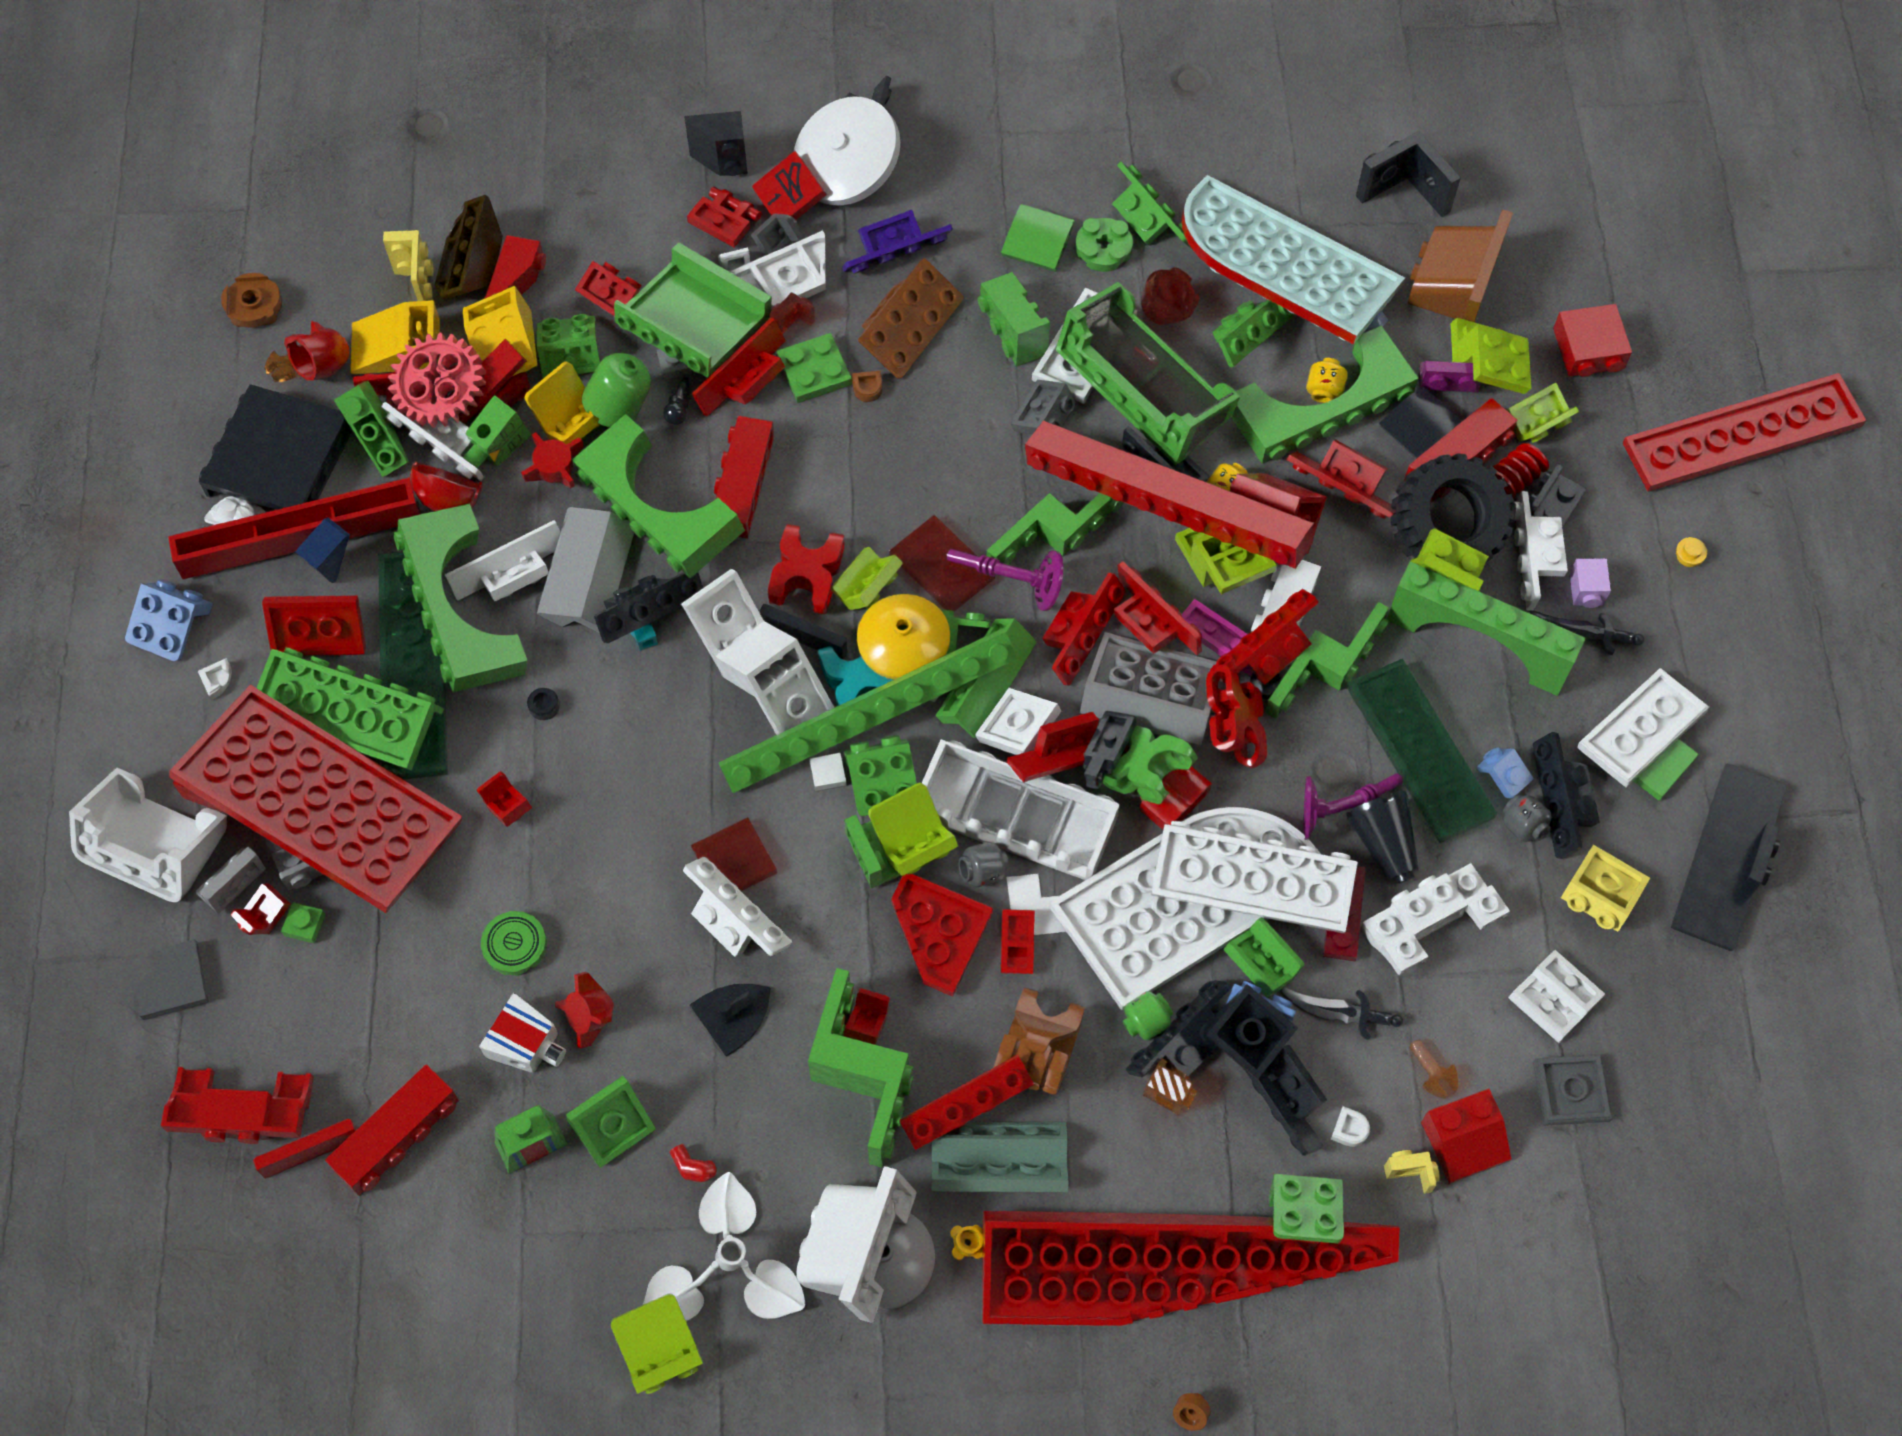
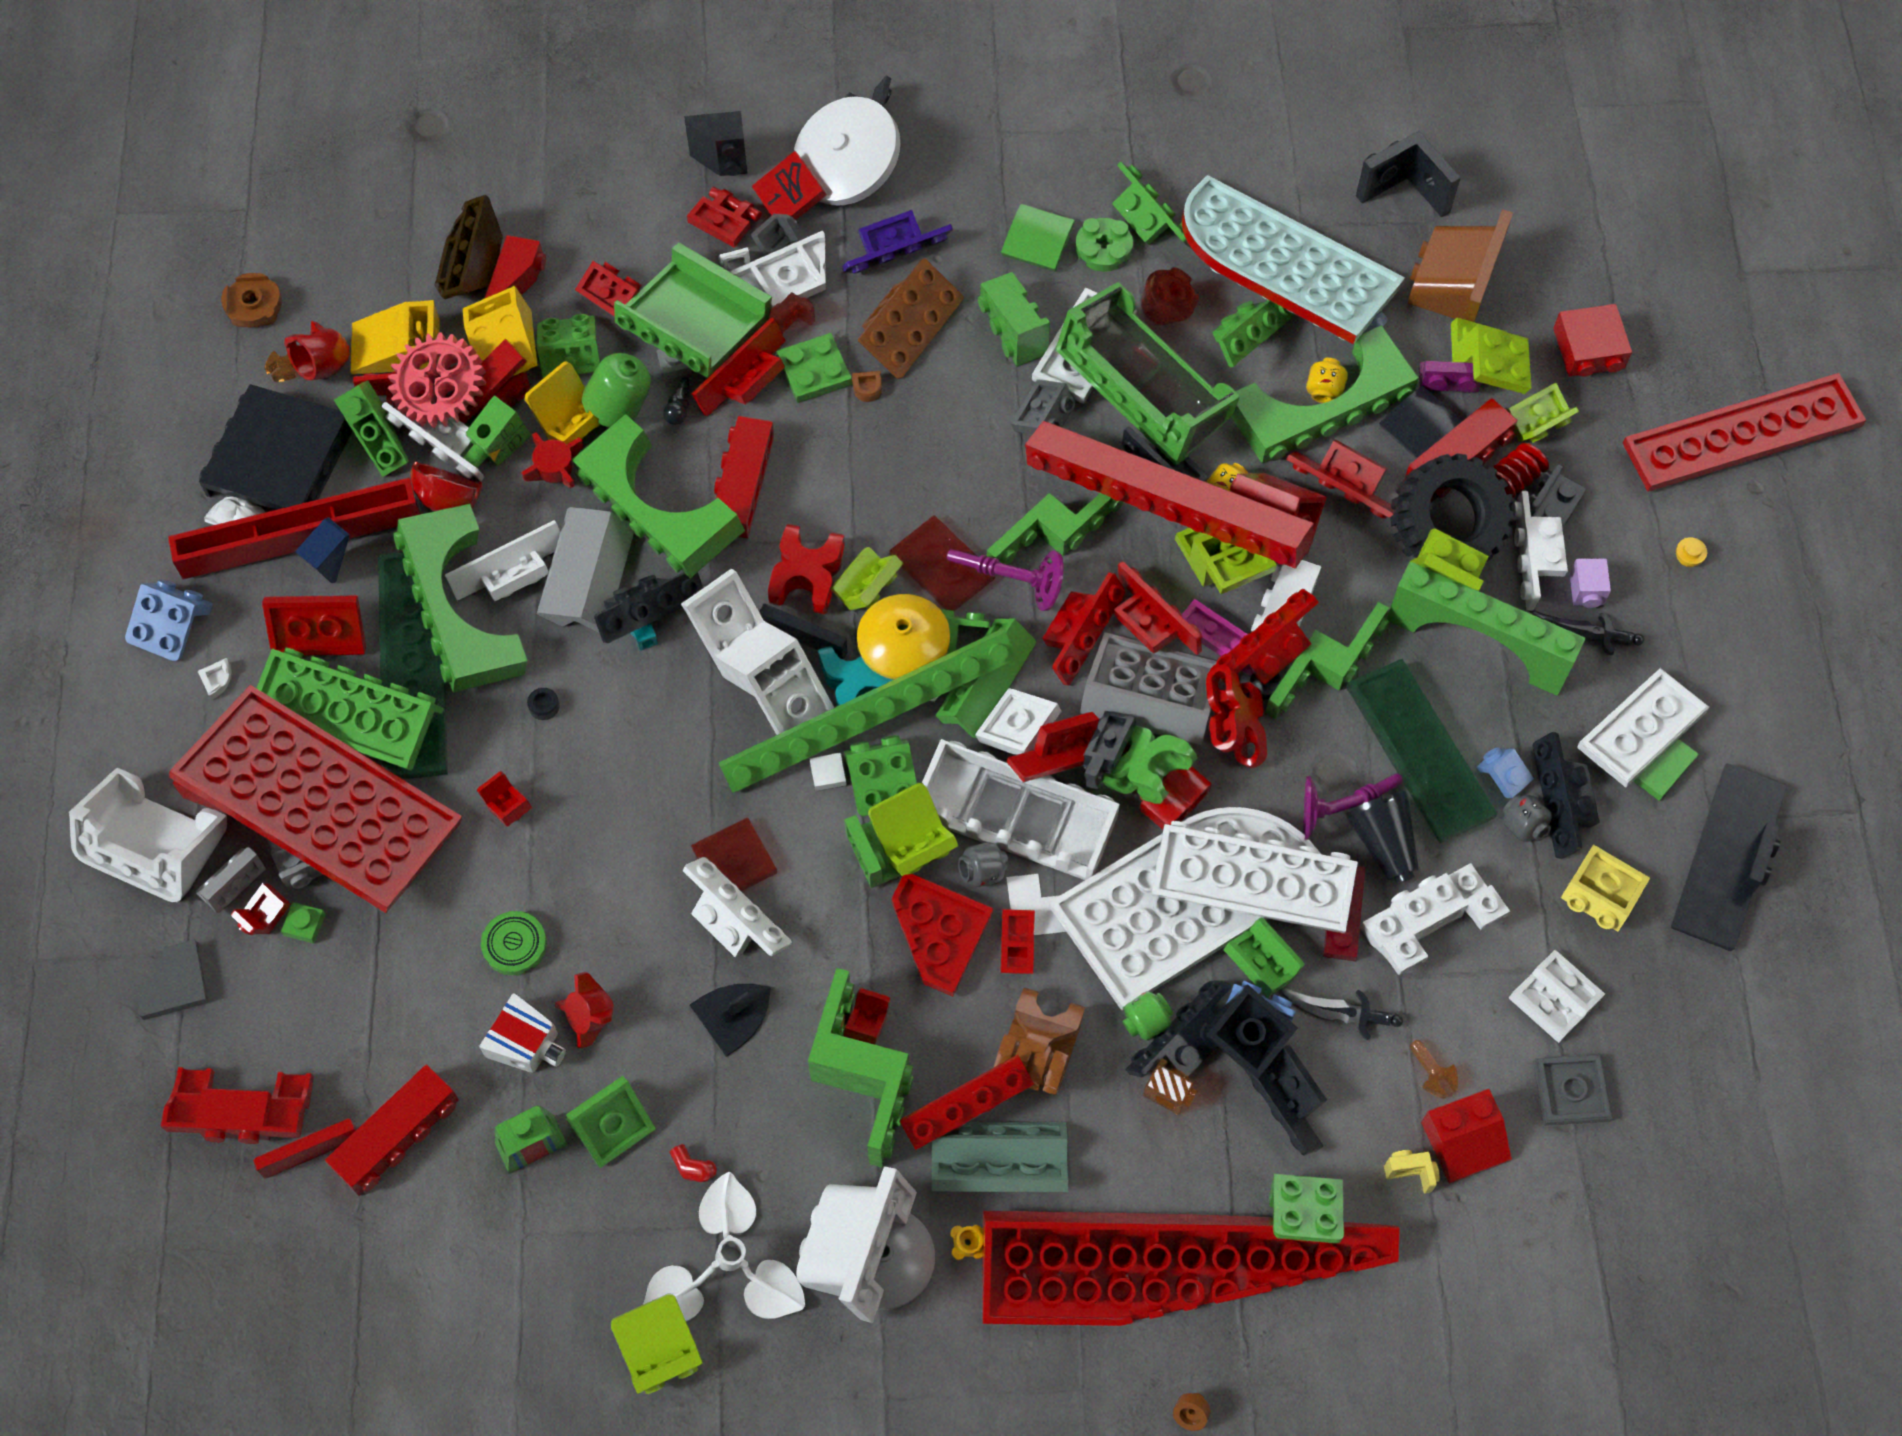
light yellow bracket [383,230,434,301] -> none
white tile [1331,1106,1370,1147] -> none

